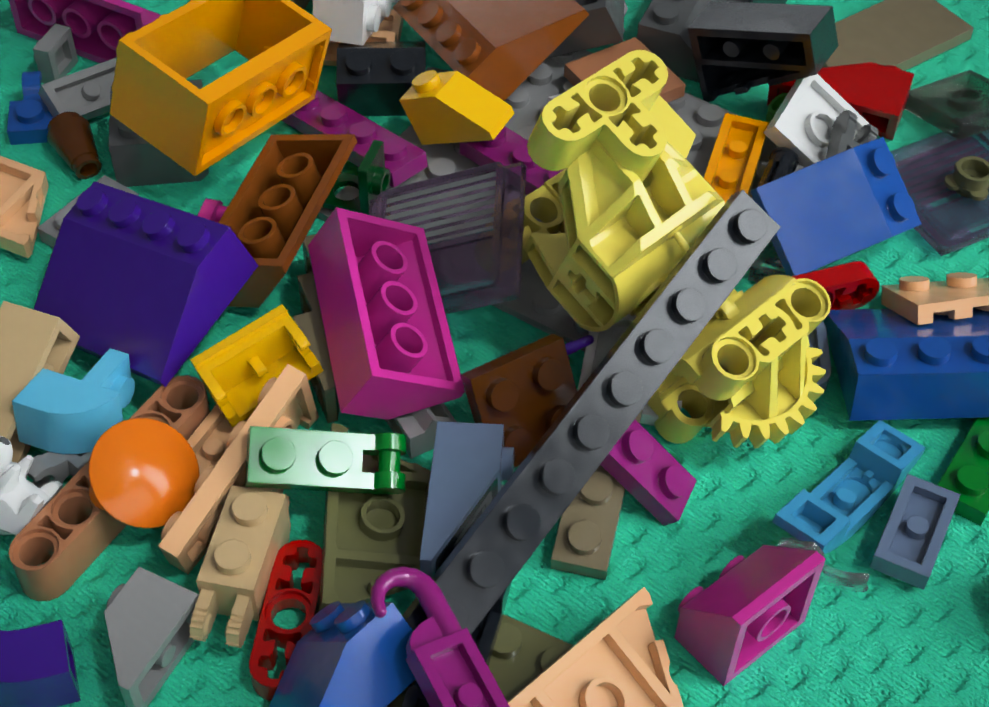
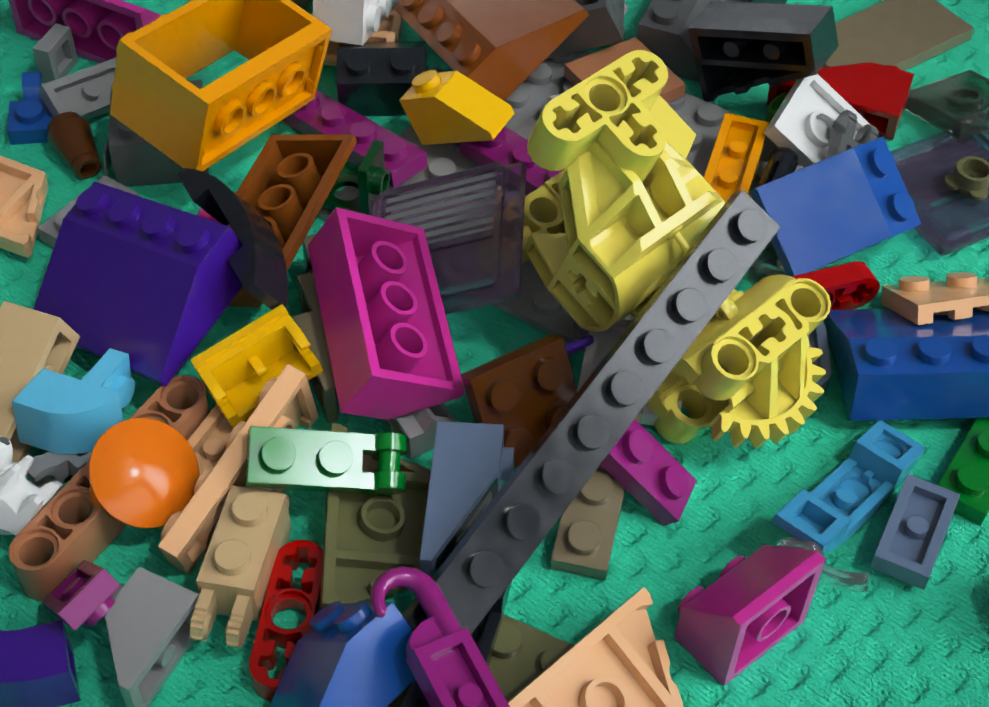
none -> magenta plate [41,560,121,630]
none -> white sticker [104,135,112,176]
none -> black slope [178,168,288,310]

